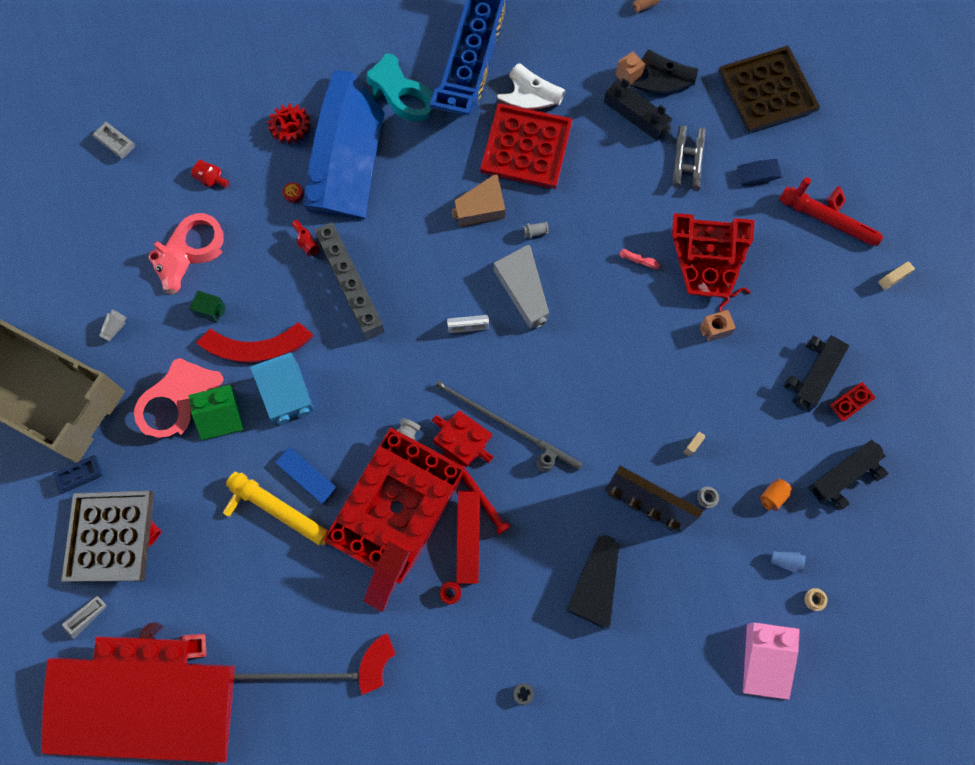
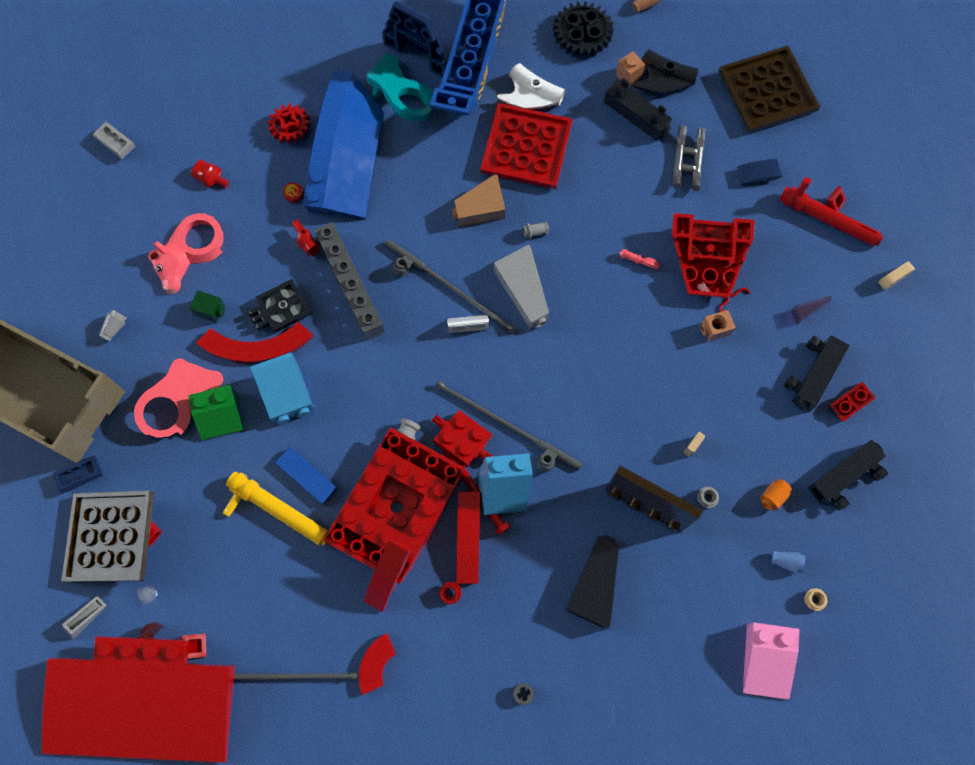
none -> clear hinge [137,585,157,605]
none -> black piece [248,279,312,333]
none -> dark blue wedge [382,1,447,78]
none -> dark grey piece [385,239,516,334]
none -> dark azure slope [477,453,533,516]
none -> black gear [553,1,614,58]
none -> clear purple piece [791,296,832,325]

